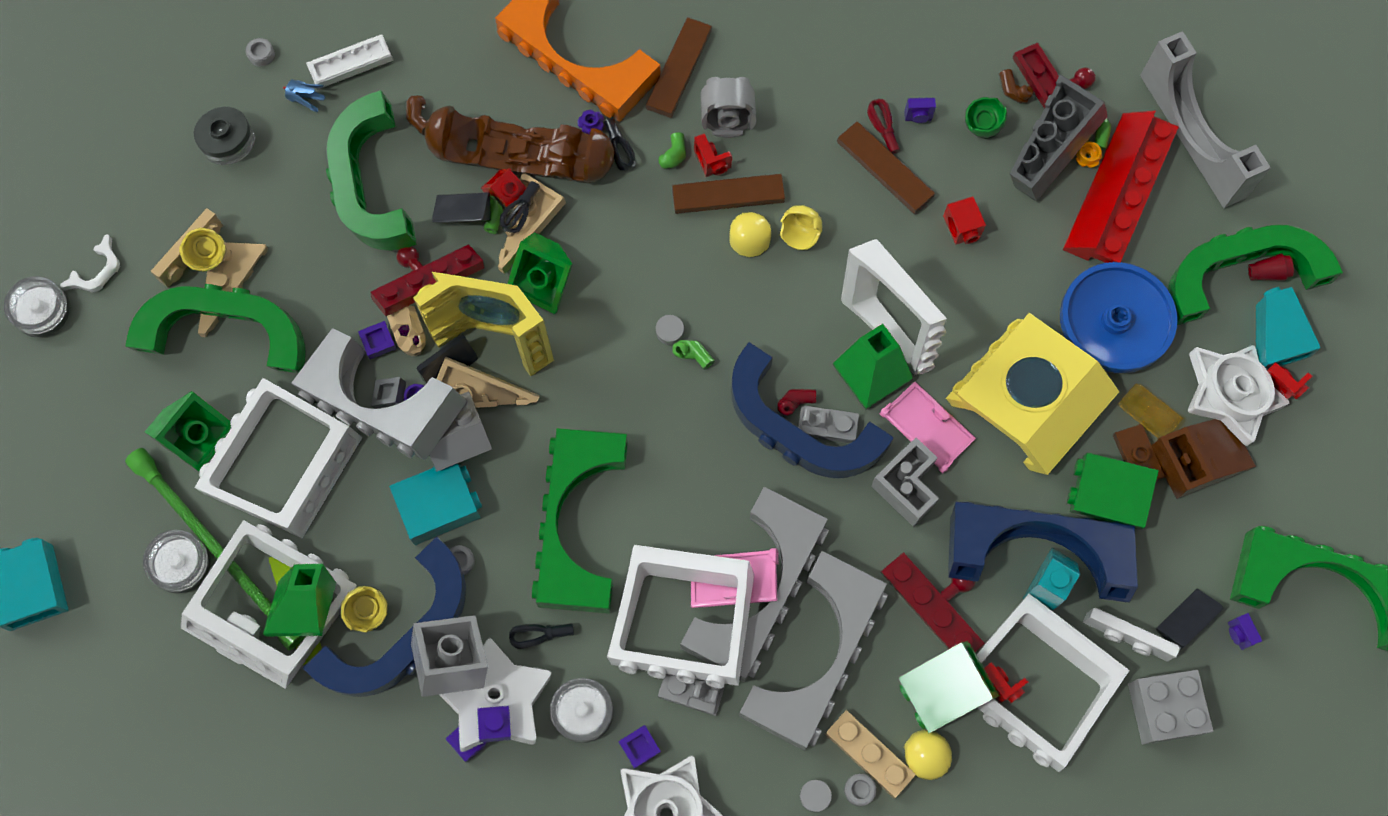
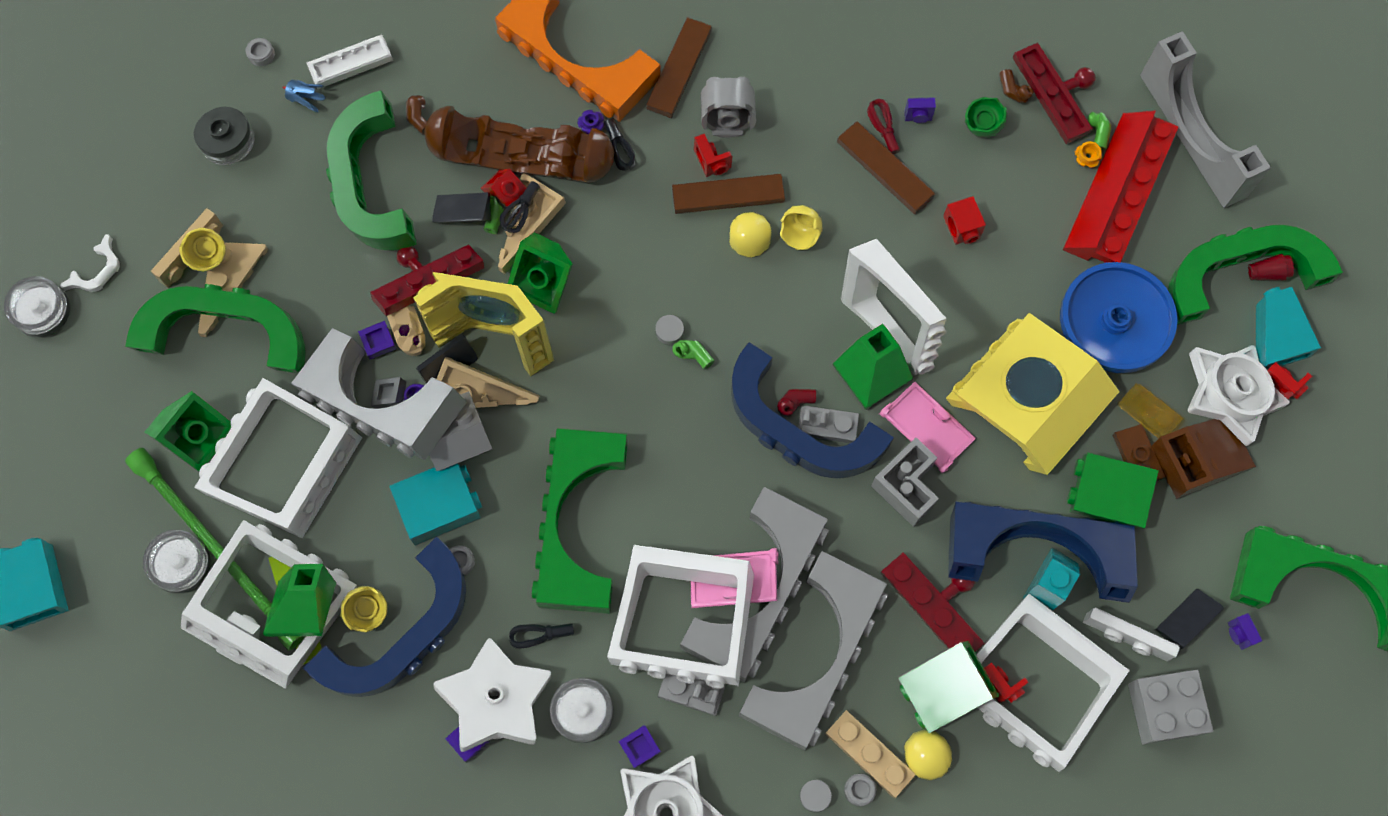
light grey brick [411,616,488,697] -> none
dark purple plate [477,706,511,743] -> none
bright green arm [659,132,686,169] -> none
dark grey wedge [1010,74,1108,201] -> none

